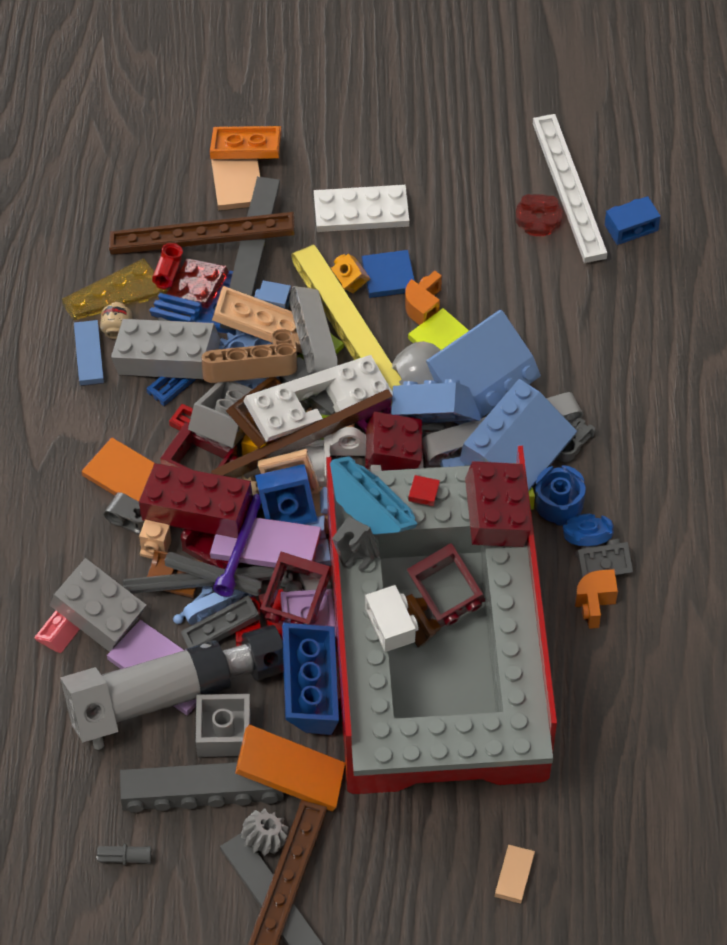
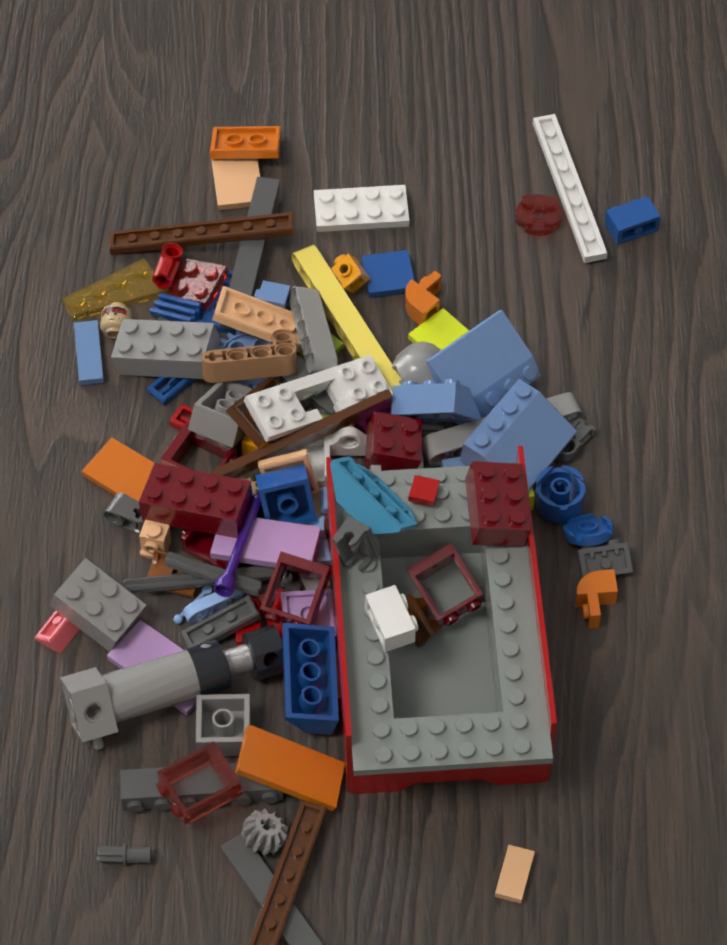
none -> clear red window [156,741,242,826]

